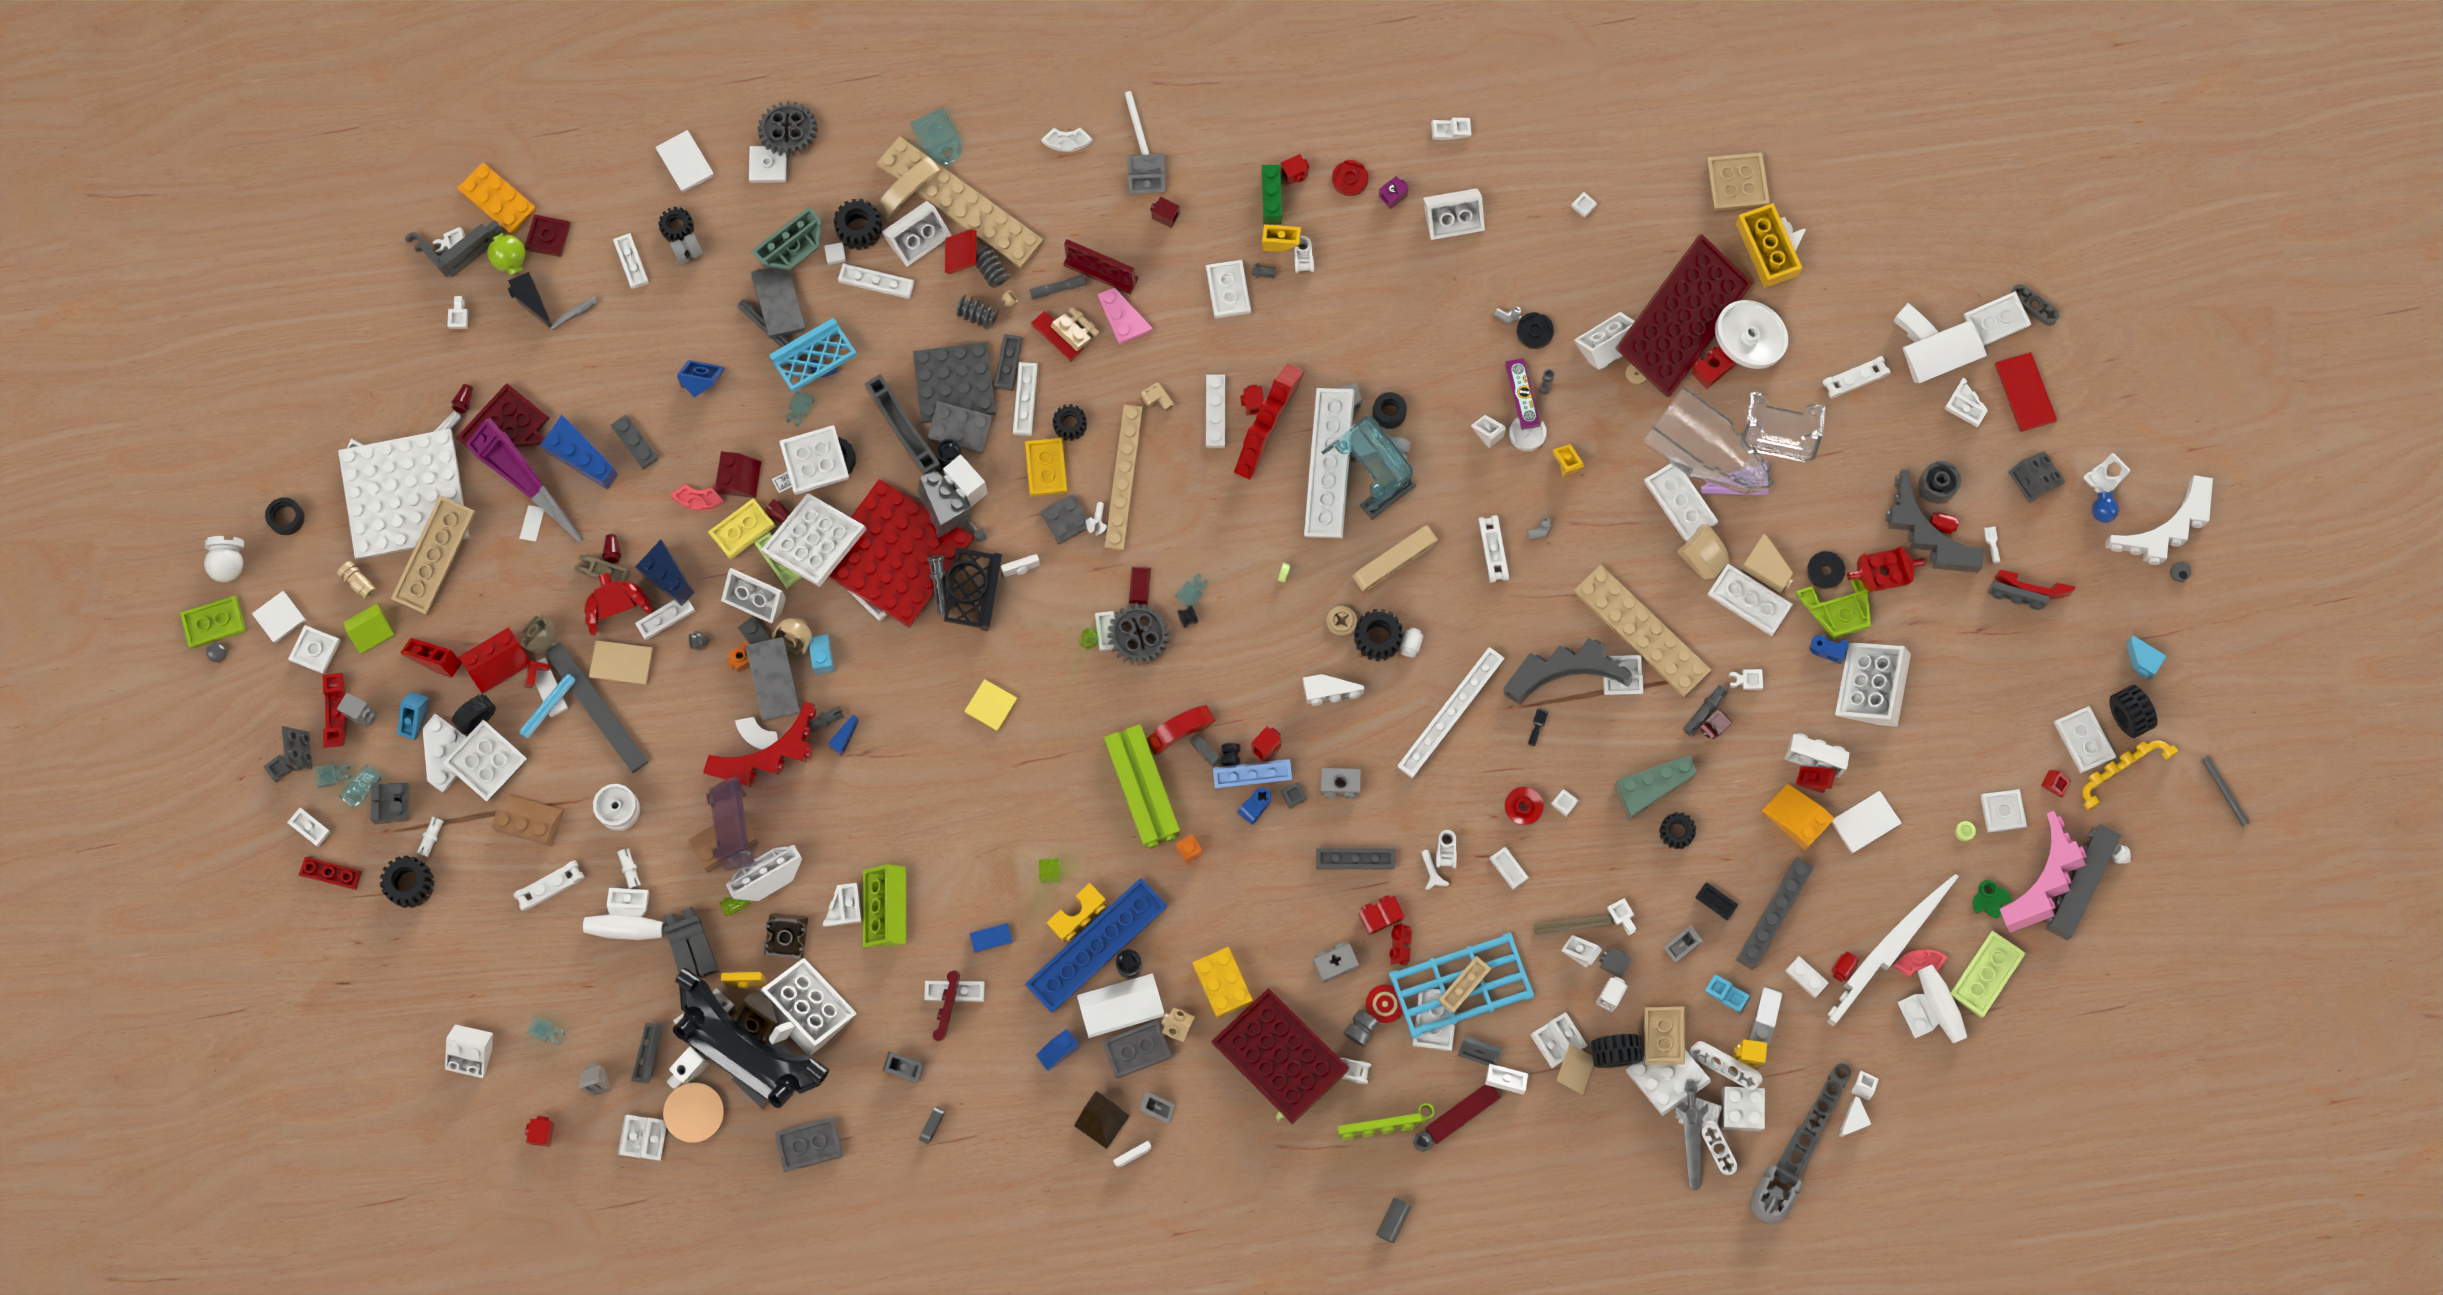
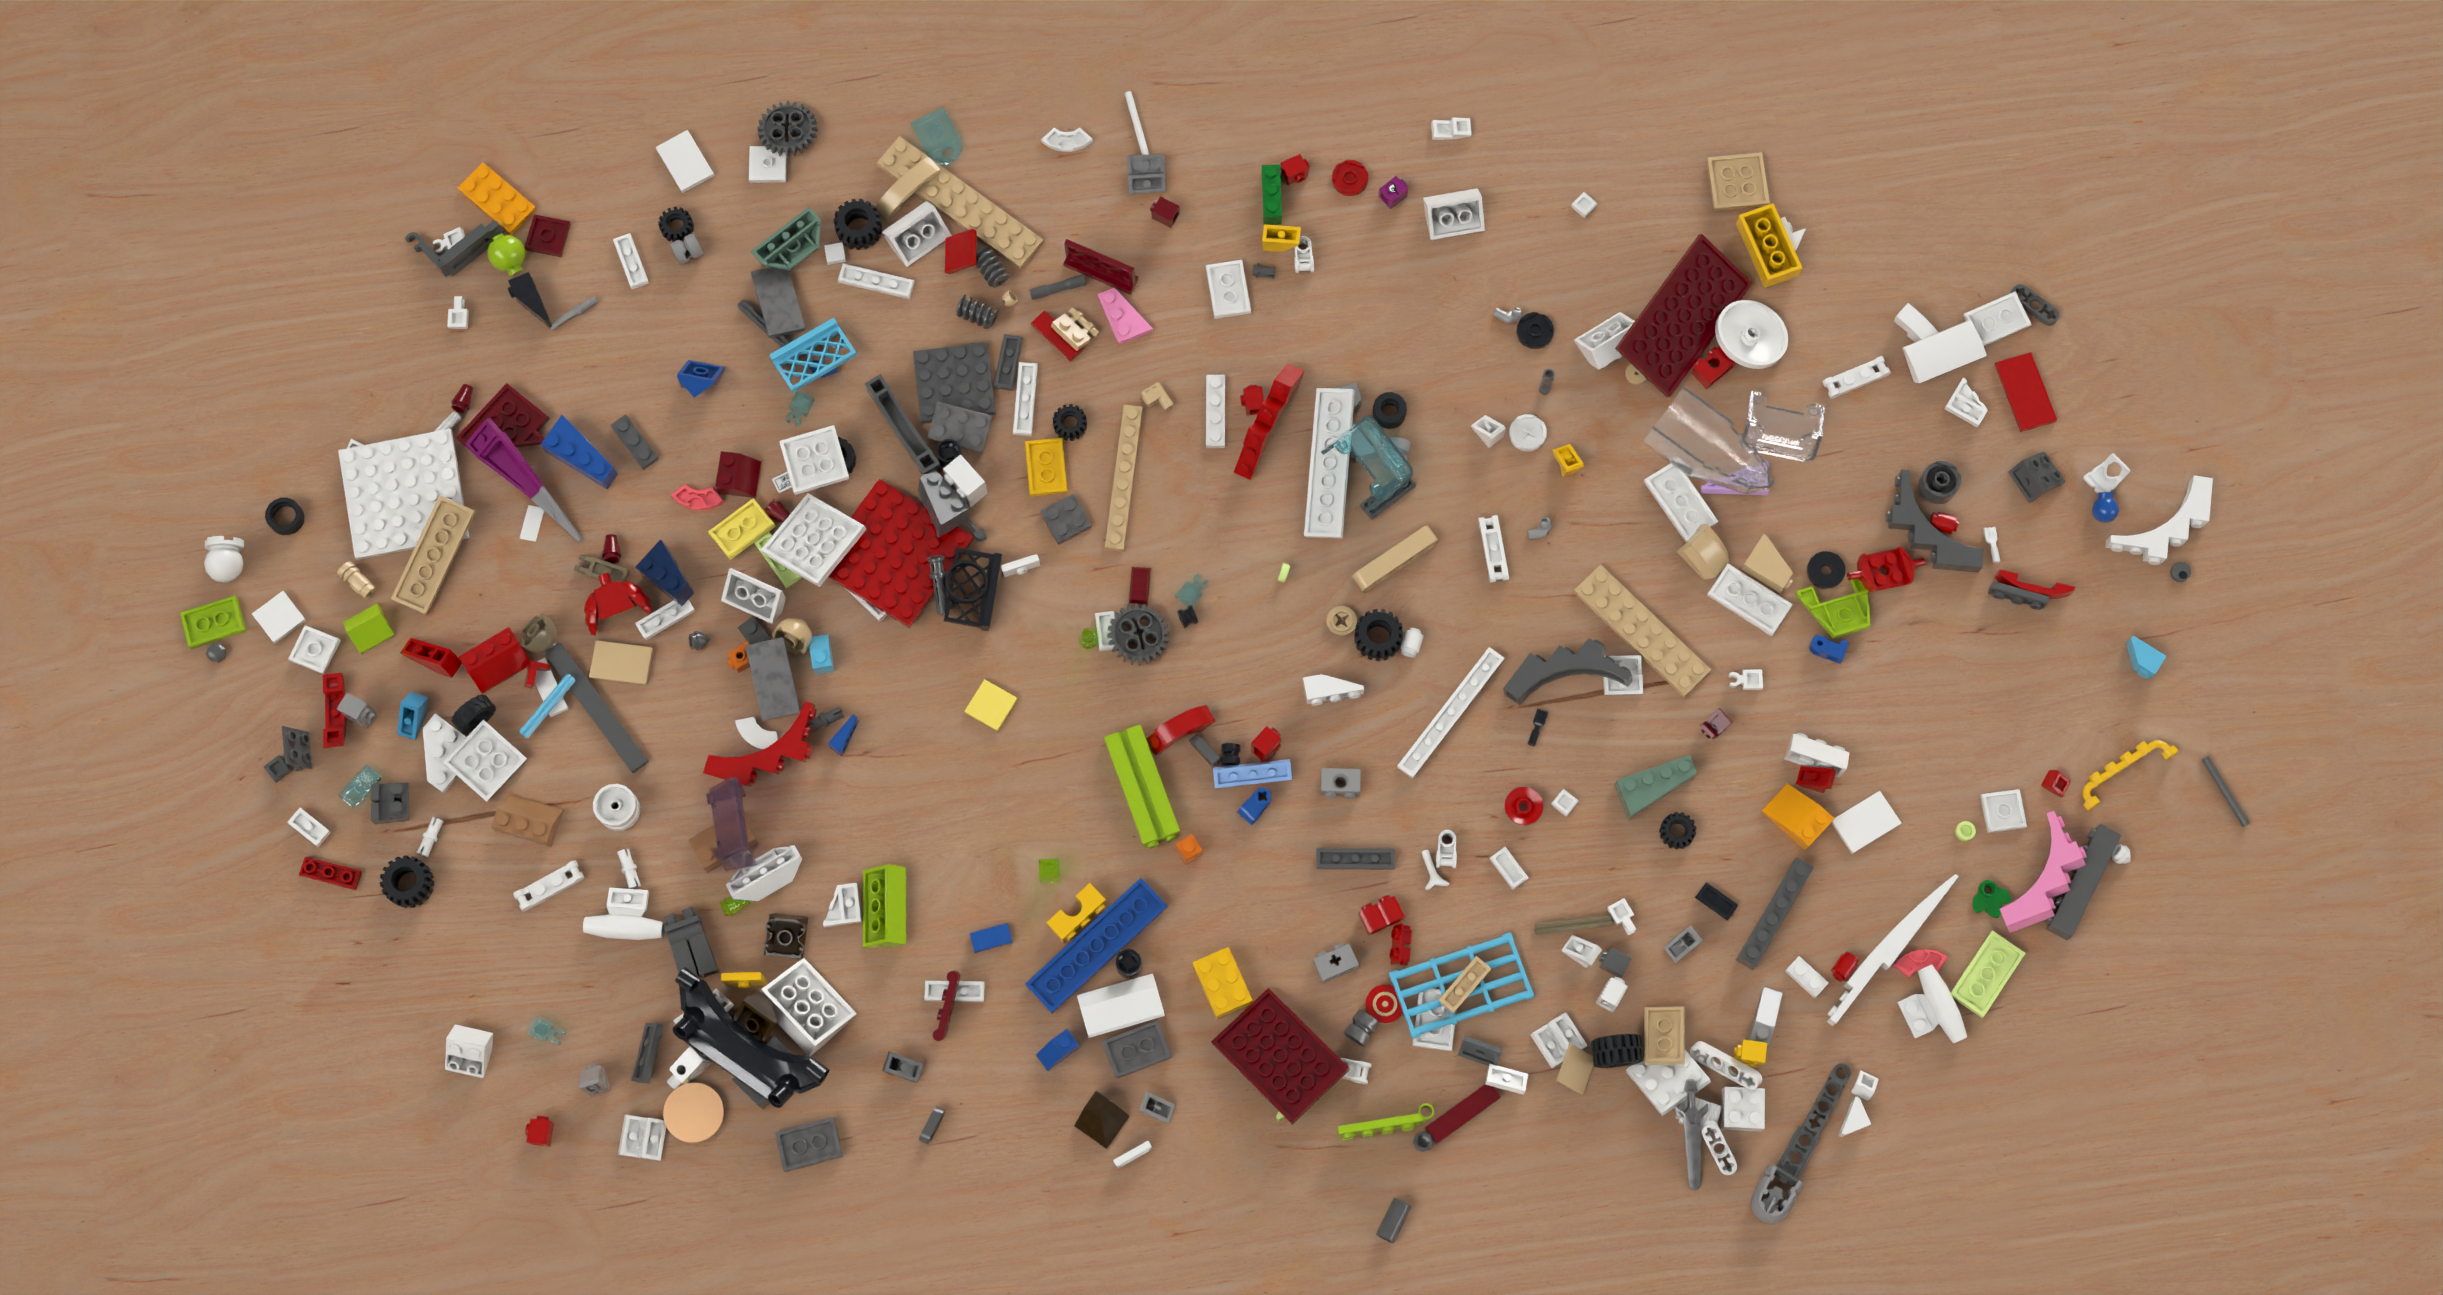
clear light blue plate [315,764,351,788] -> none
white tile [769,1021,795,1044] -> none
white bar [1086,502,1107,536] -> none
tan brick [1162,1007,1195,1042] -> none
dark grey tile [1281,782,1307,808] -> none
tile [1505,358,1540,430] -> none
dark grey pin [1683,685,1728,737] -> none
medium azure slope [1705,974,1750,1014] -> none
white slope [1835,642,1911,727] -> none
white tile [2053,706,2116,774] -> none
black tyre [2109,685,2158,738] -> none

